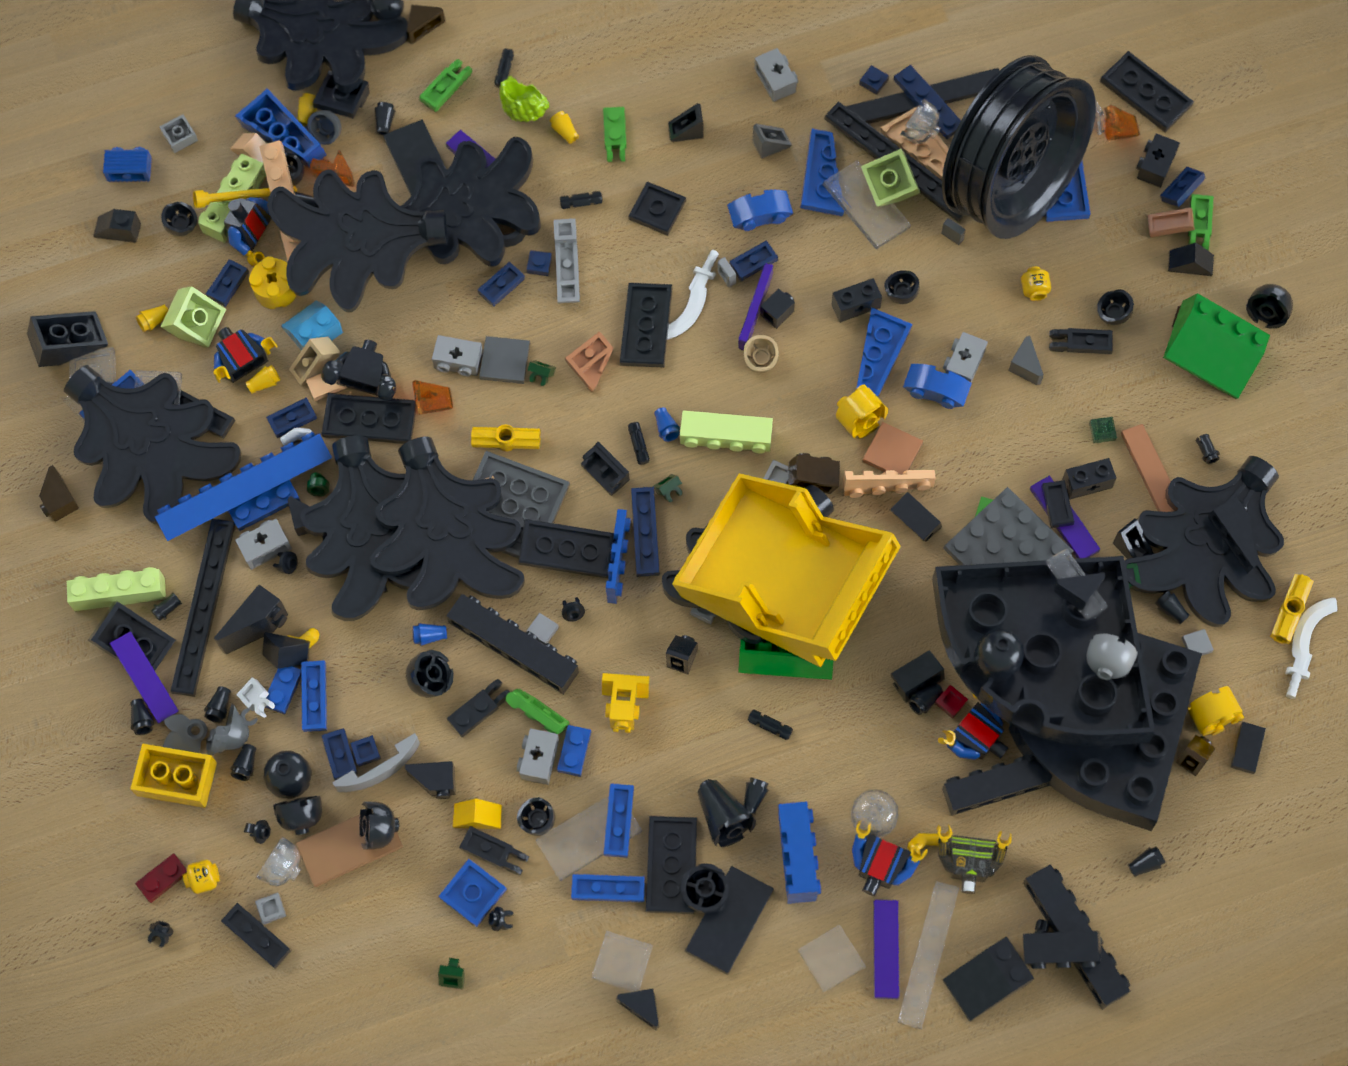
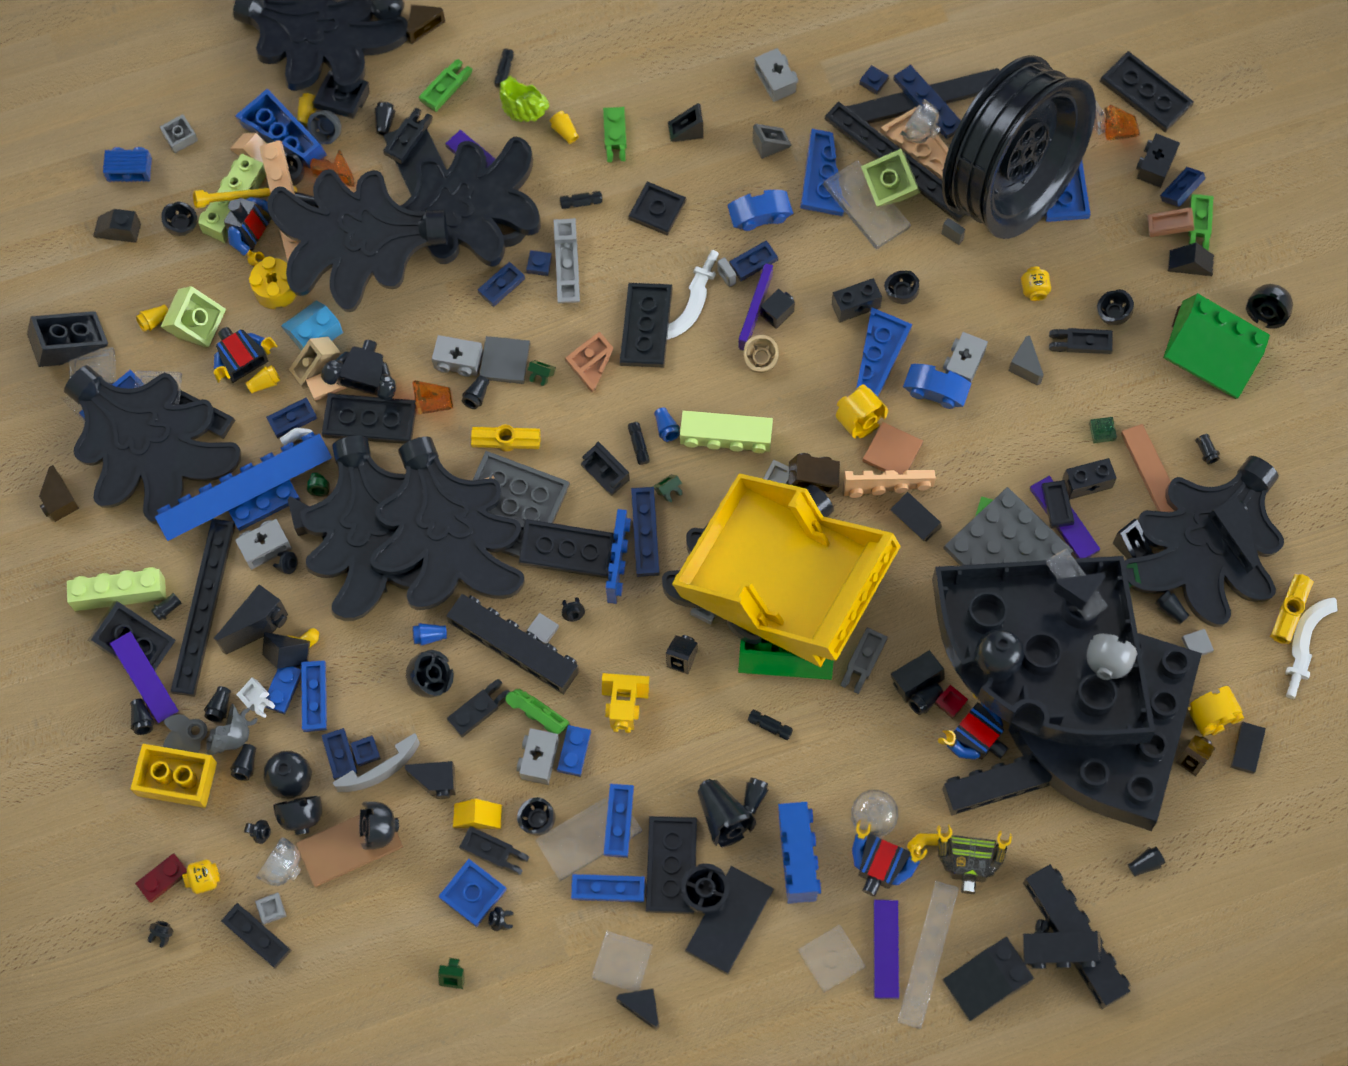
dark blue plate [206,259,249,307] -> none
none -> black hinge [383,108,433,164]
none -> black cone [462,375,490,409]
none -> dark grey hinge [840,627,888,694]

